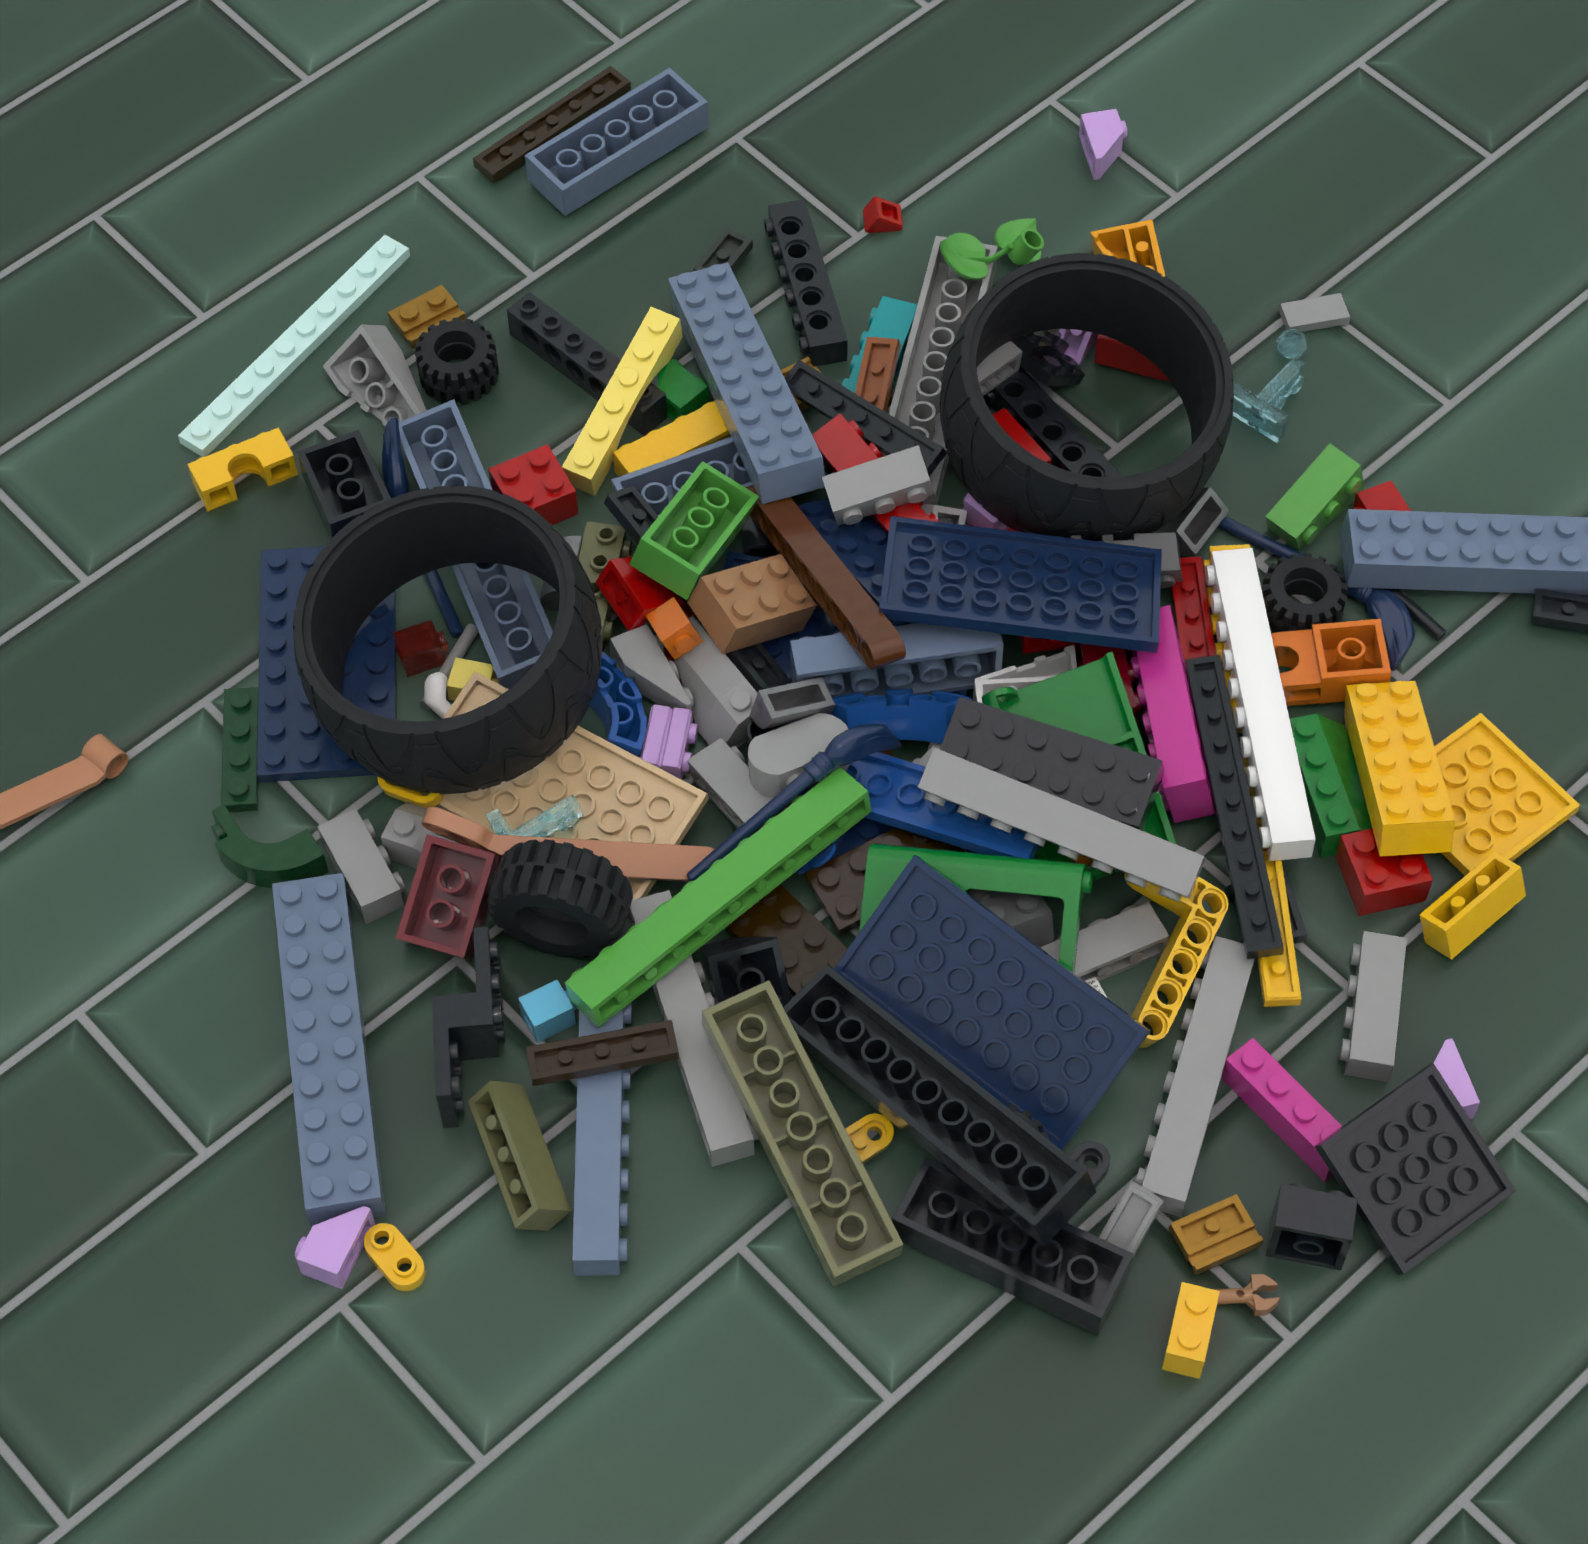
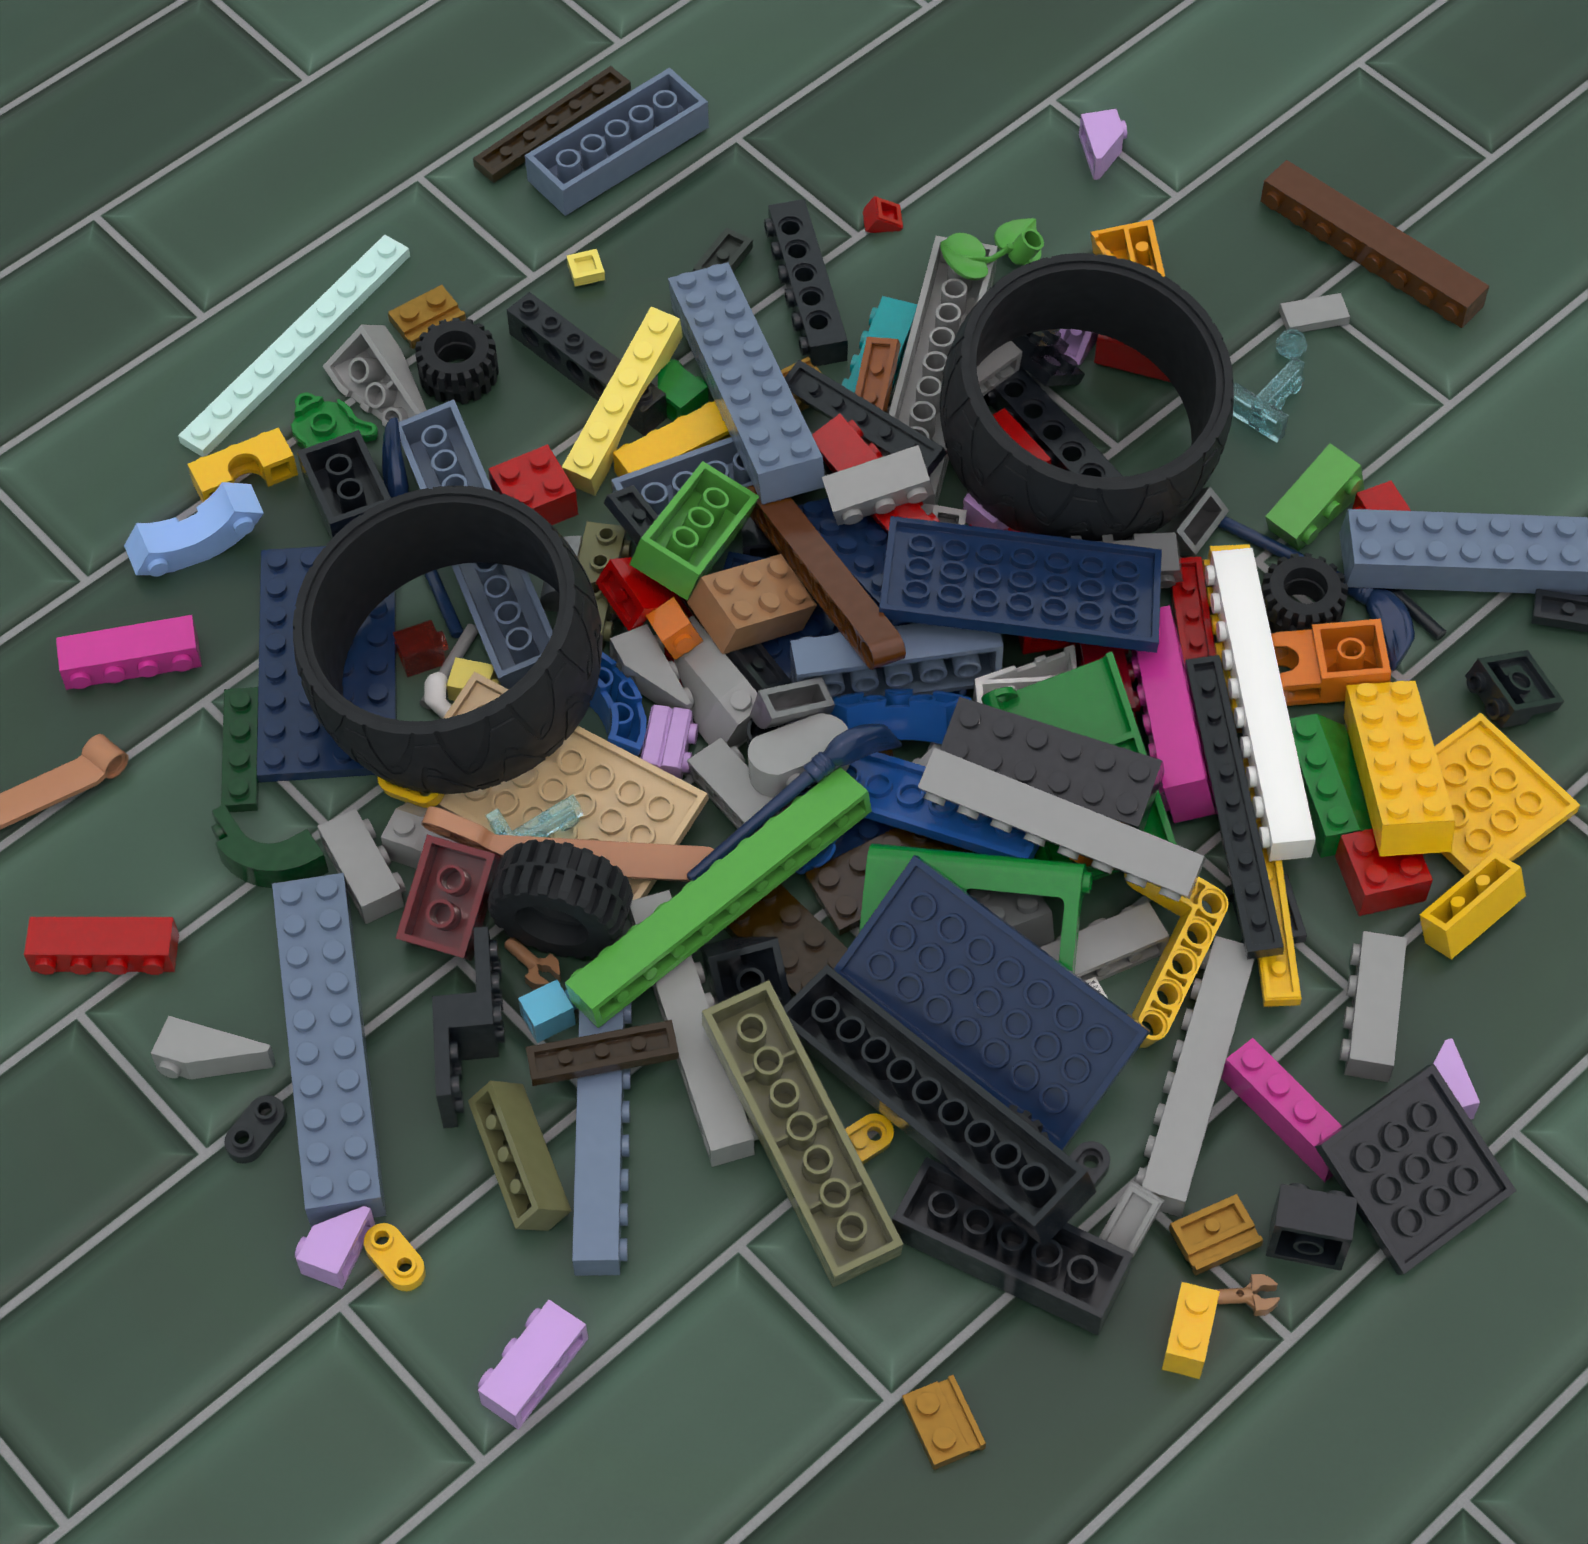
none -> red brick [24,917,179,975]
none -> dark pink brick [56,615,202,690]
none -> light blue brick [124,482,264,577]
none -> light grey slope [151,1016,276,1079]
none -> black plate [224,1095,287,1164]
none -> green tile [291,392,379,449]
none -> lavender brick [478,1300,588,1430]
none -> medium nougat bar [504,937,561,990]
none -> light yellow plate [566,249,605,287]
none -> pearl gold plate [902,1375,986,1470]
none -> reddish brown brick [1260,160,1489,328]
none -> black plate [1465,650,1564,728]

